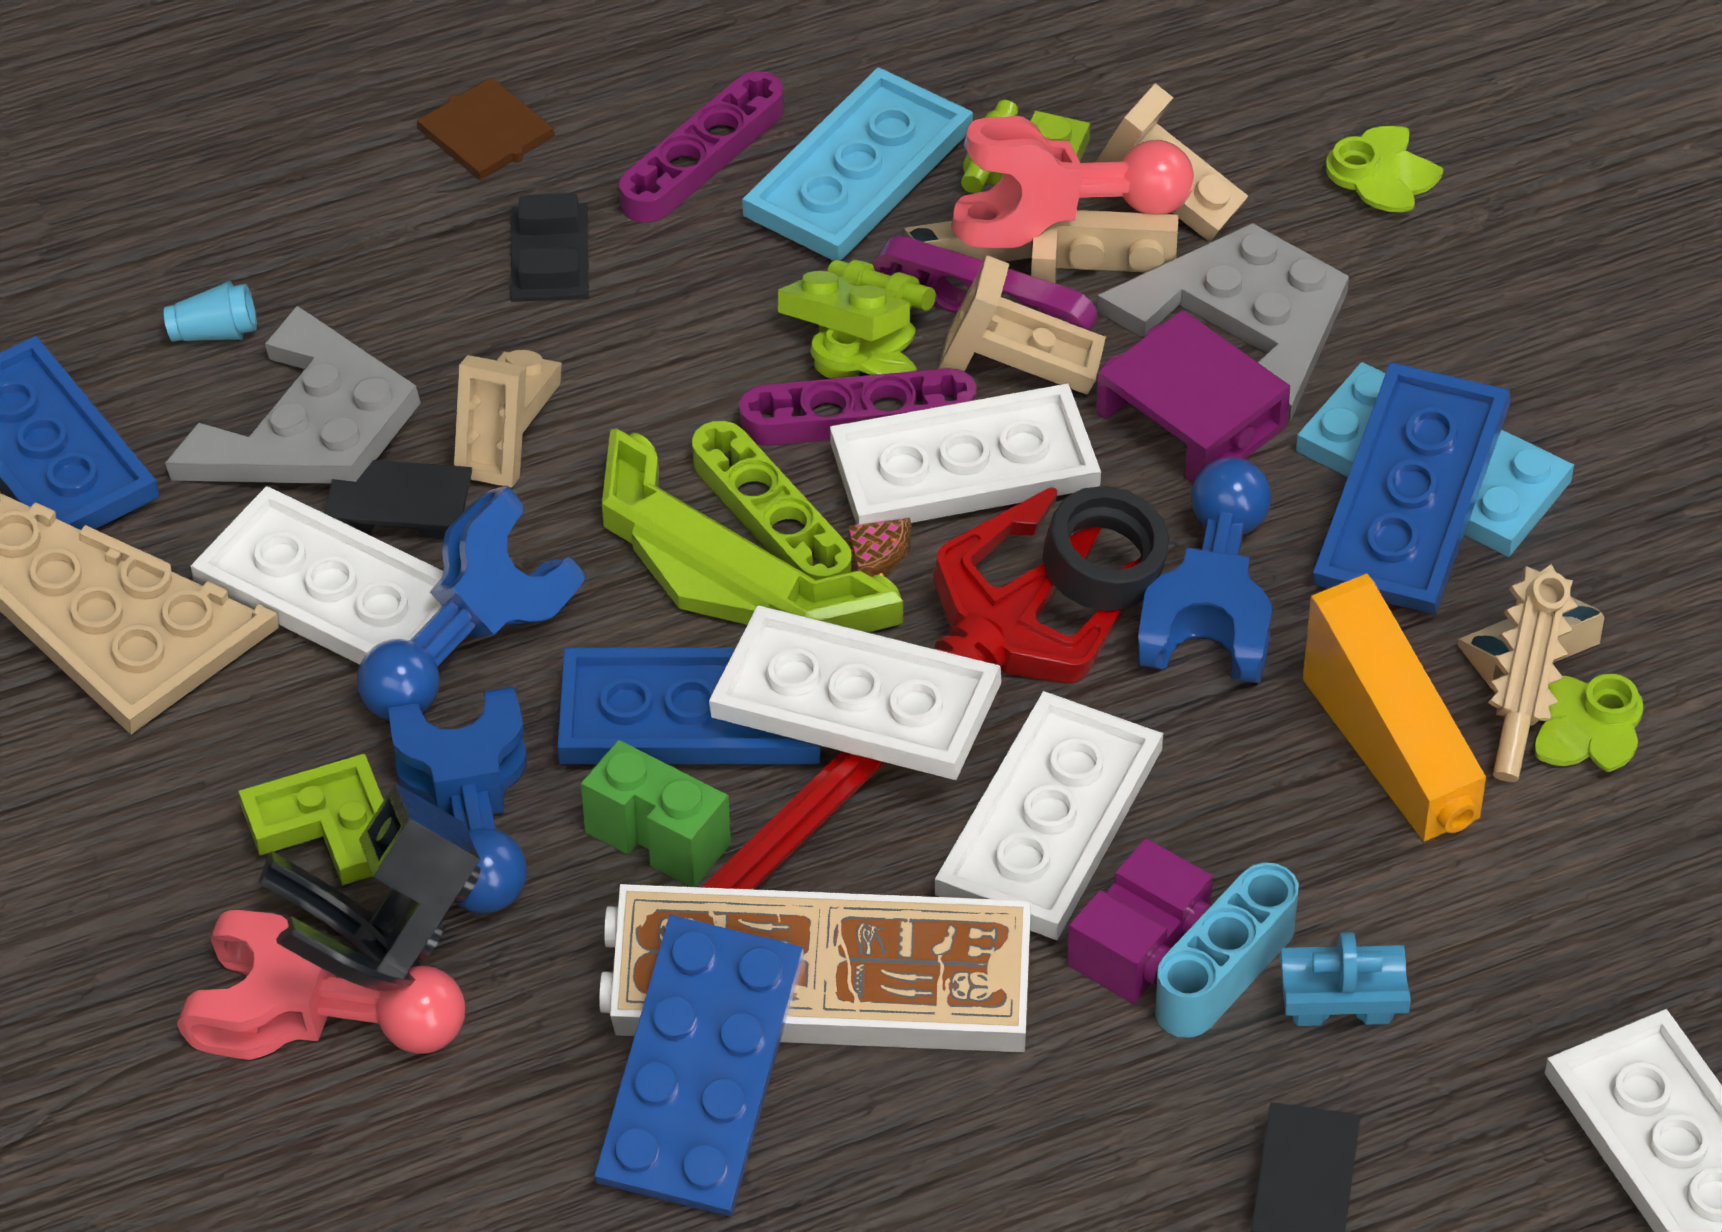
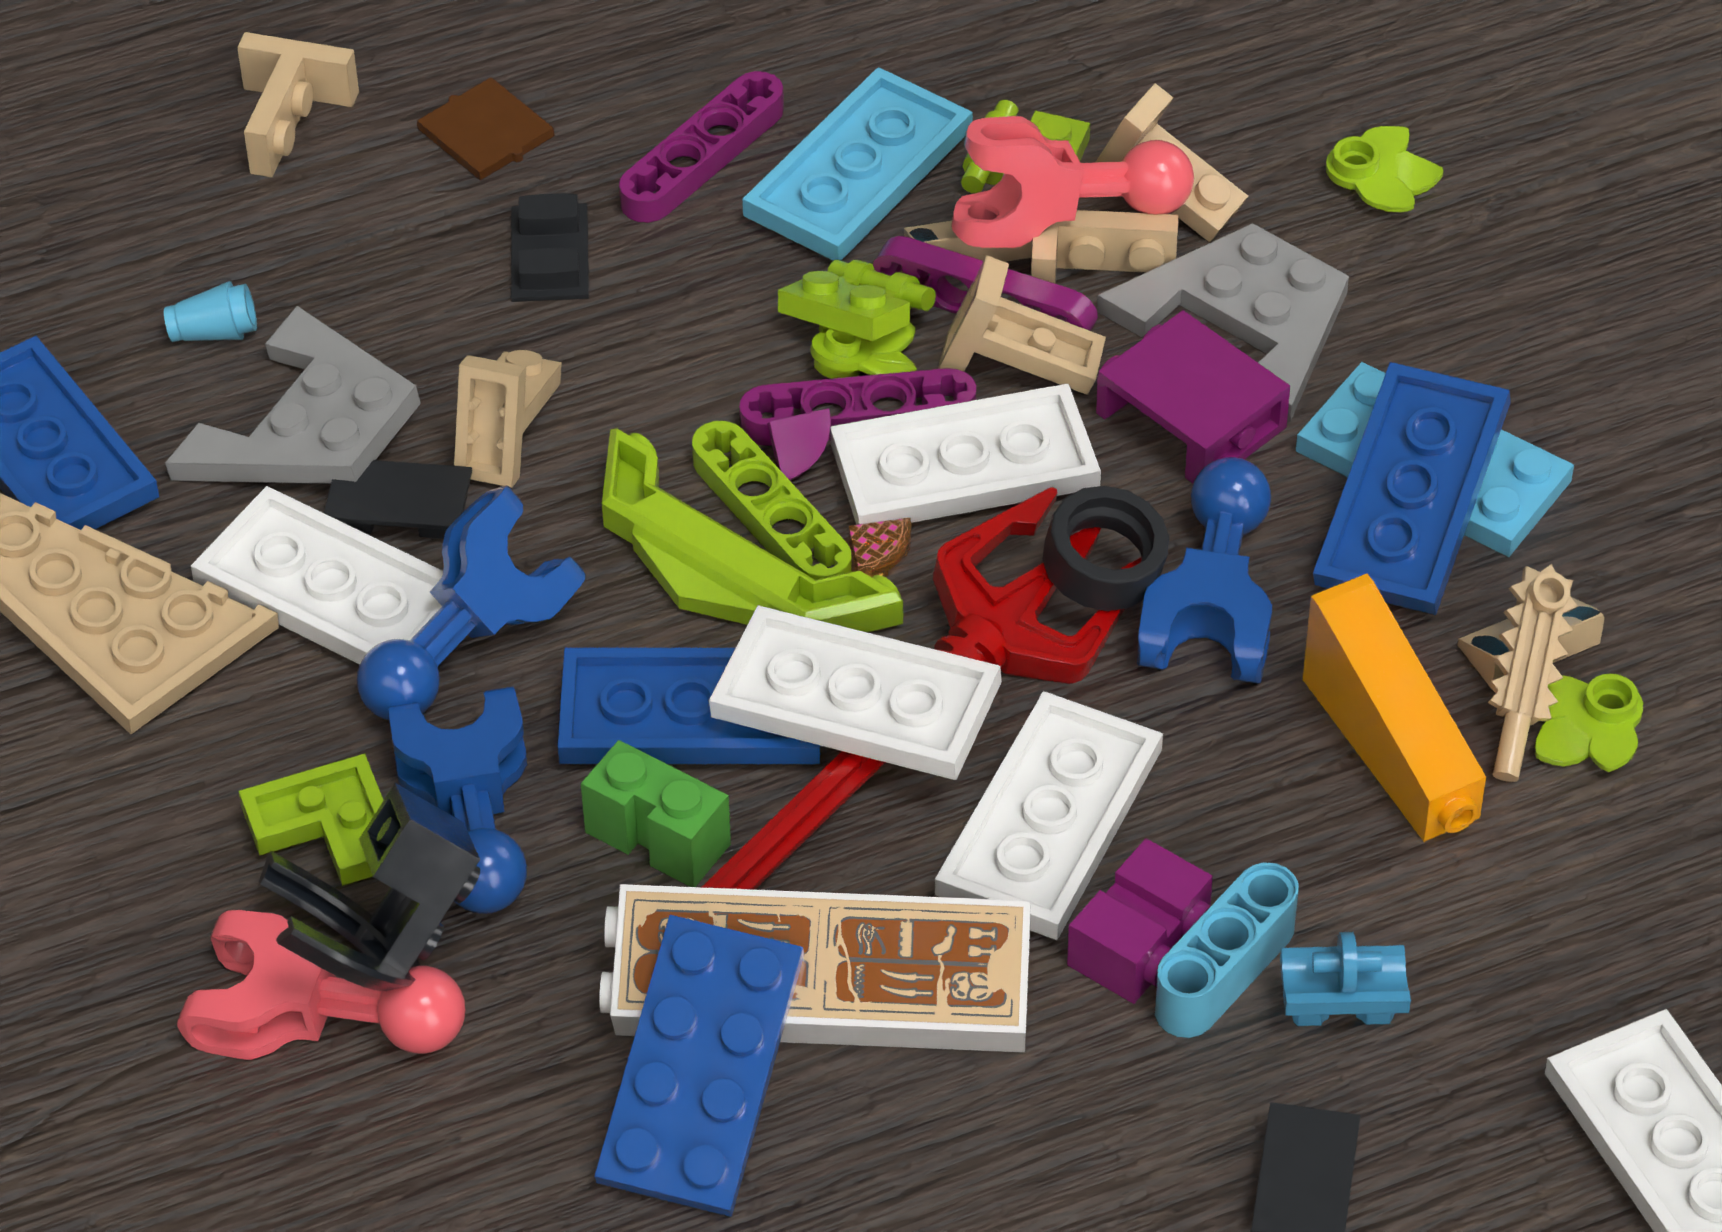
none -> tan bracket [237,32,359,177]
none -> magenta tile [767,408,831,481]

